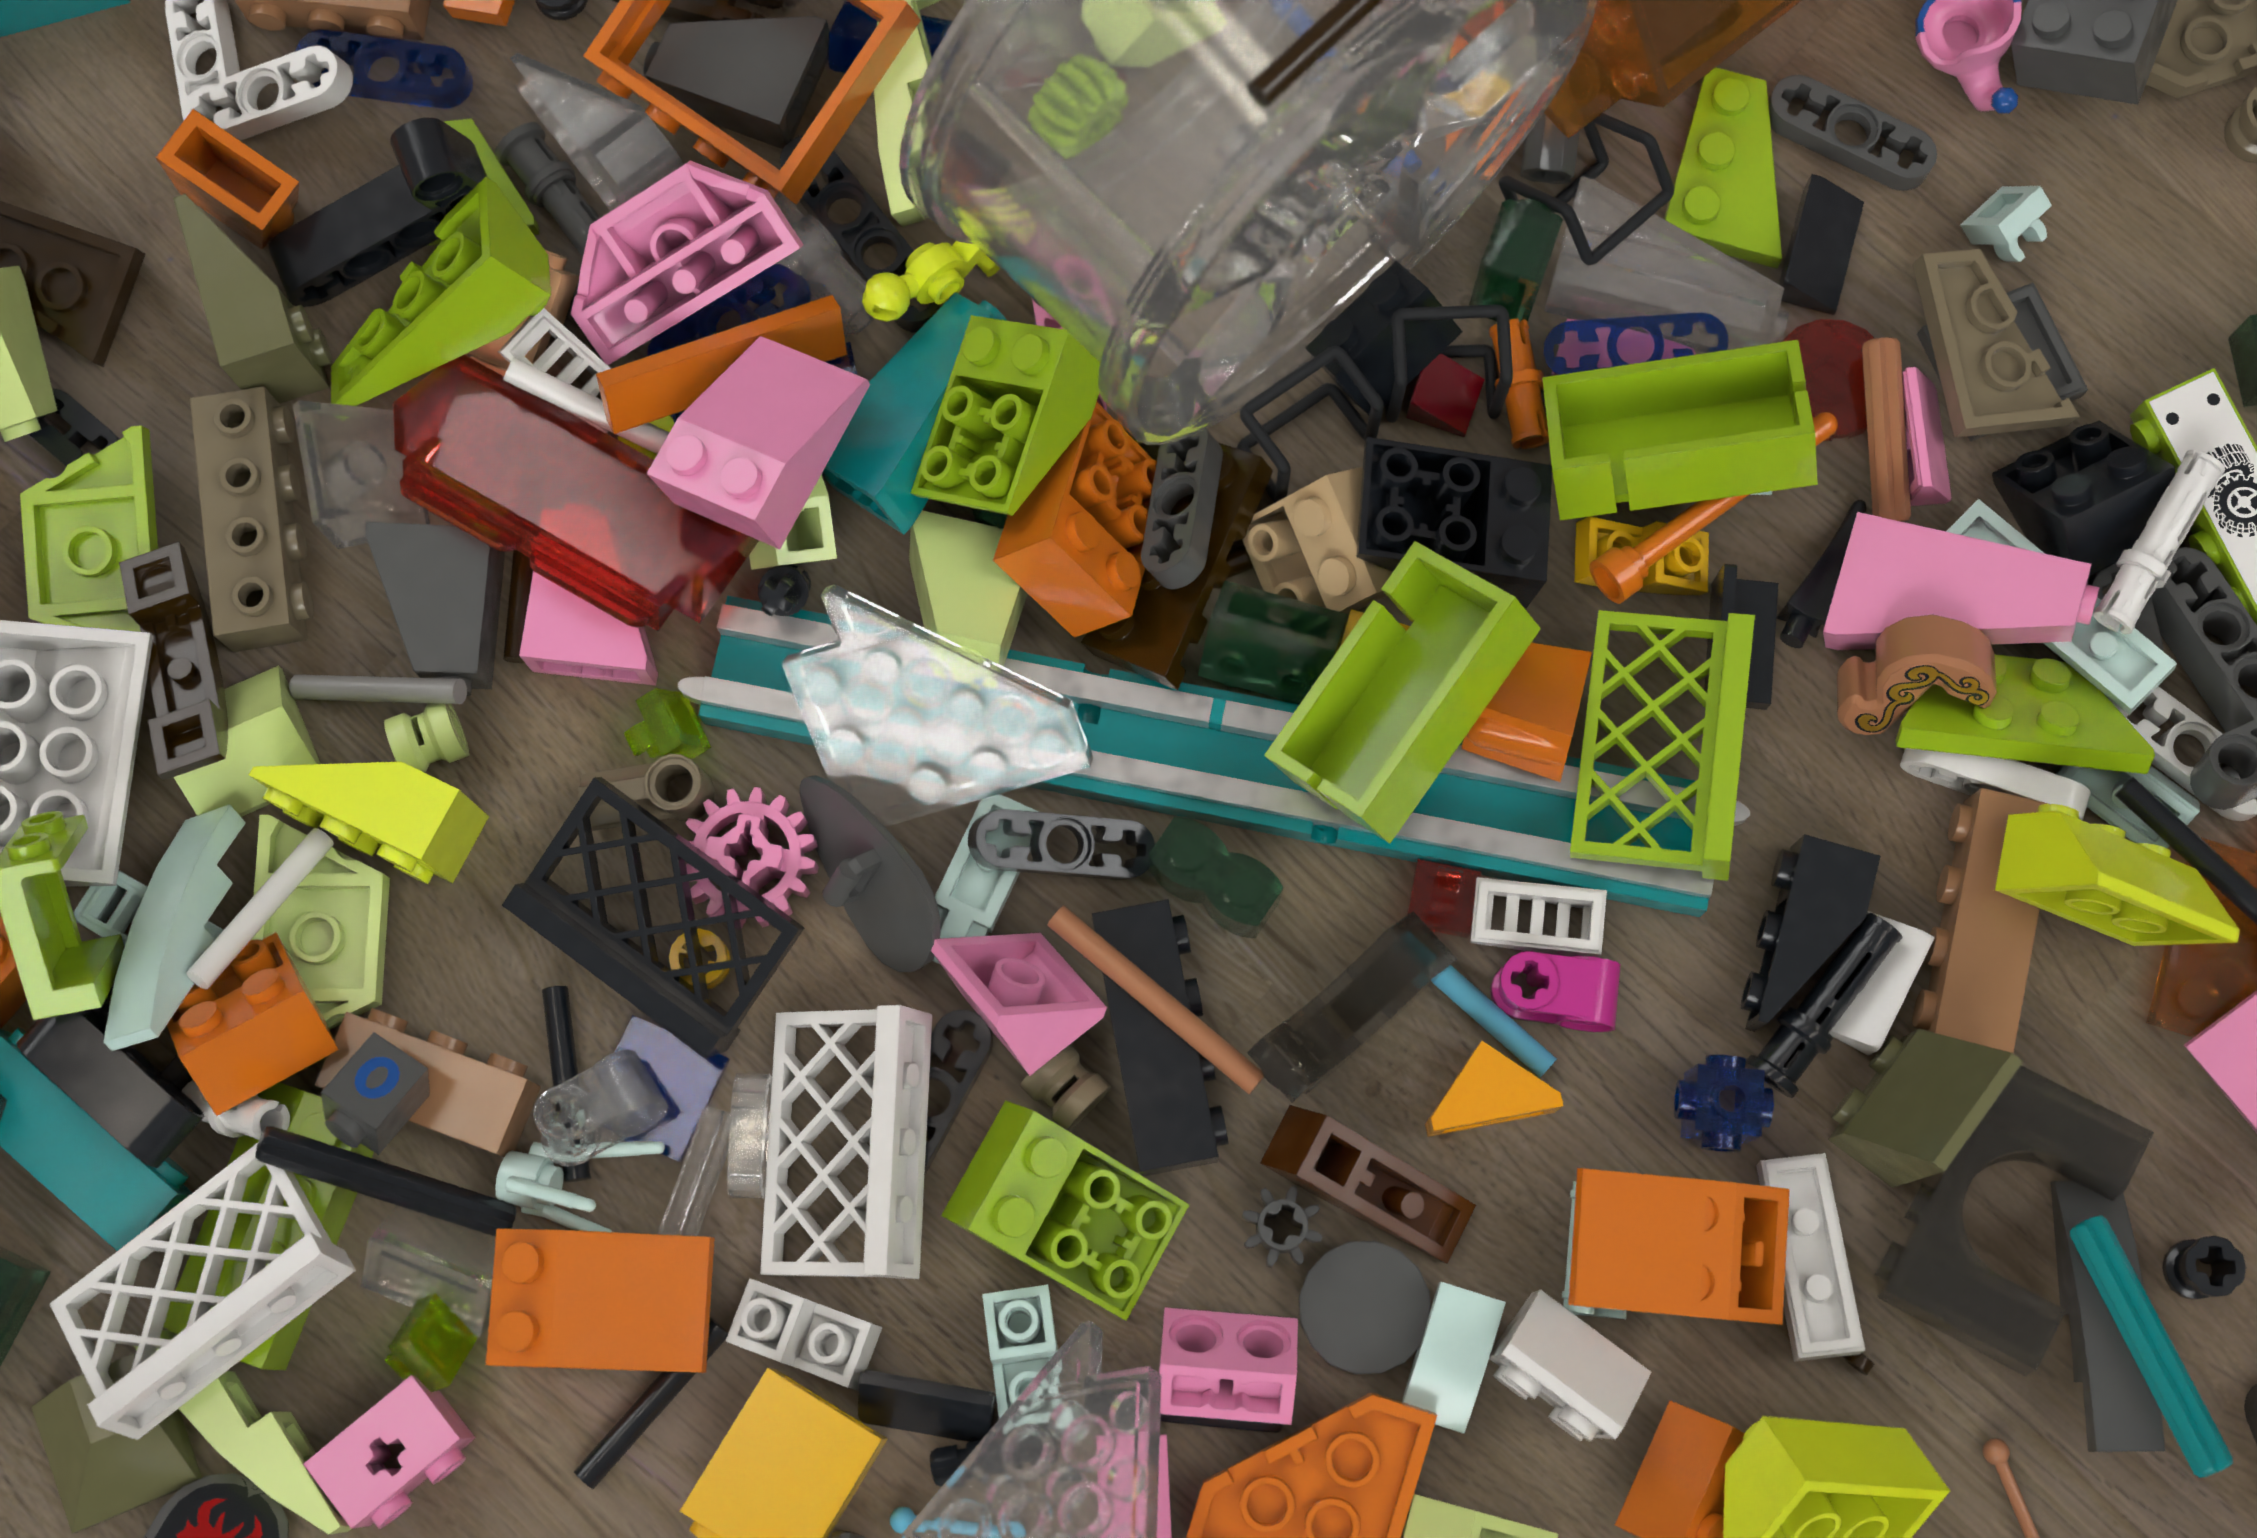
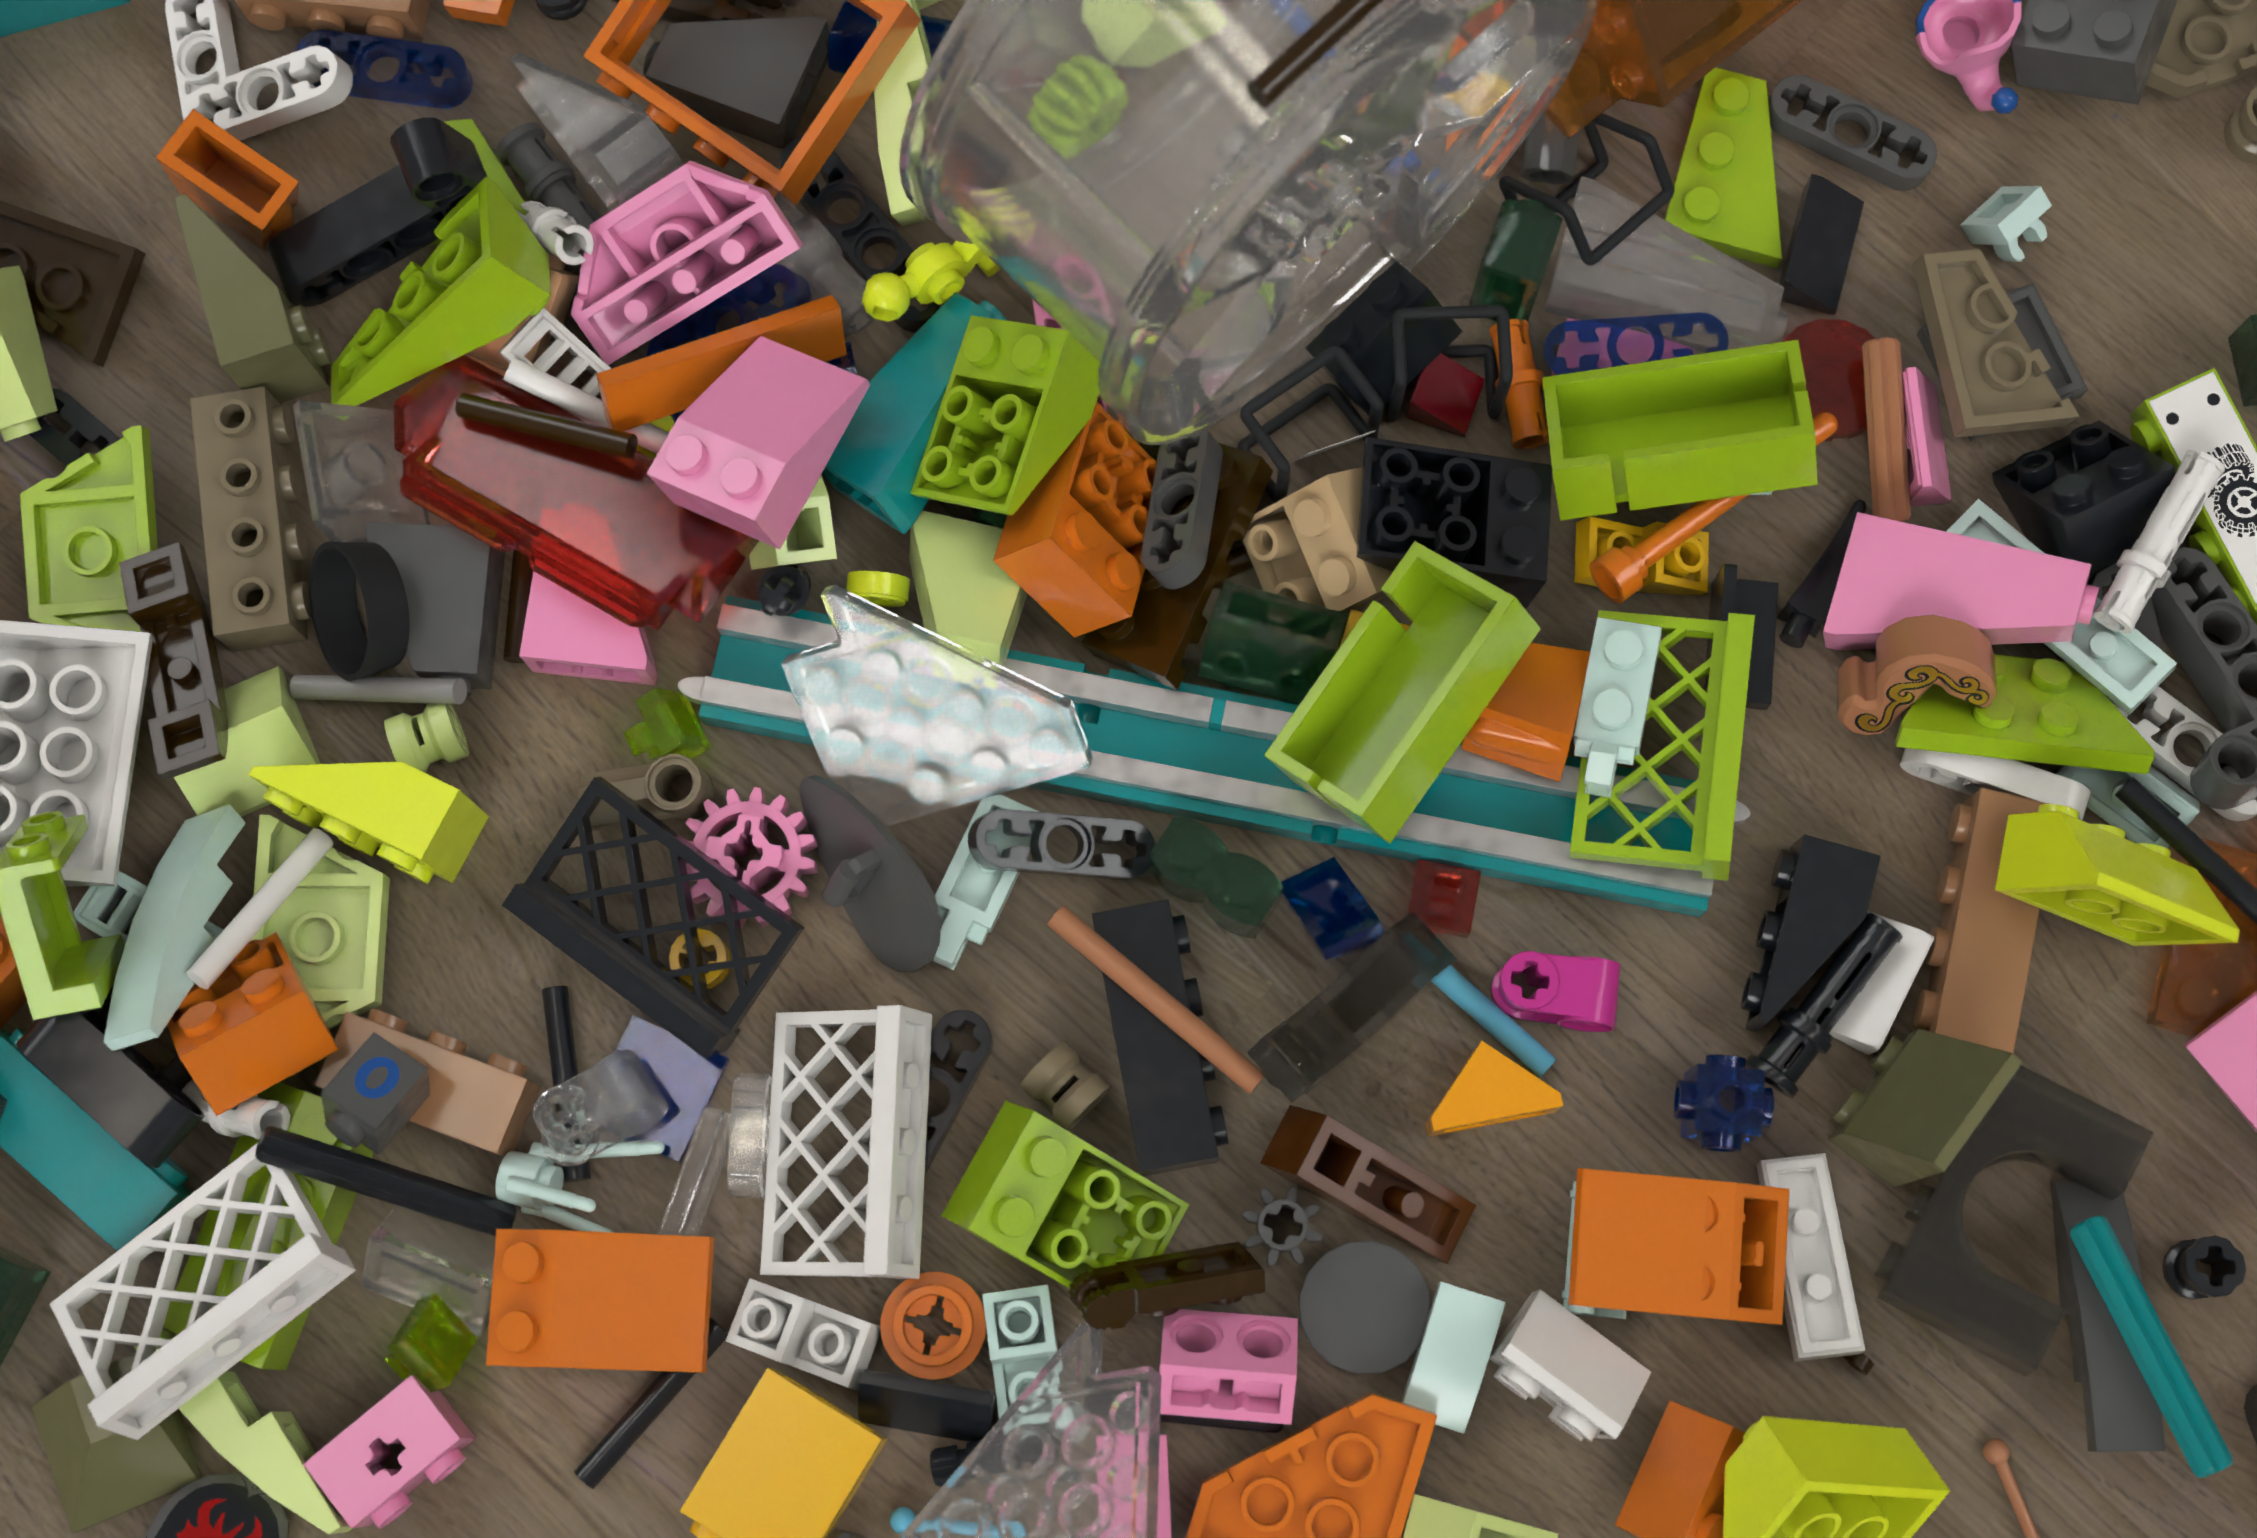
bright pink slope [931,933,1107,1076] -> none
white slope [1470,877,1607,958] -> none
none -> black tyre [309,542,410,681]
none -> dark brown bar [455,393,638,459]
none -> white pin [516,201,594,265]
none -> neon yellow tile [846,571,910,607]
none -> orange gear [880,1272,986,1380]
none -> dark brown hinge [1068,1241,1265,1331]
none -> clear blue slope [1277,857,1385,960]
none -> white sticker [1293,430,1376,462]
none -> light aqua hinge [1574,617,1662,798]

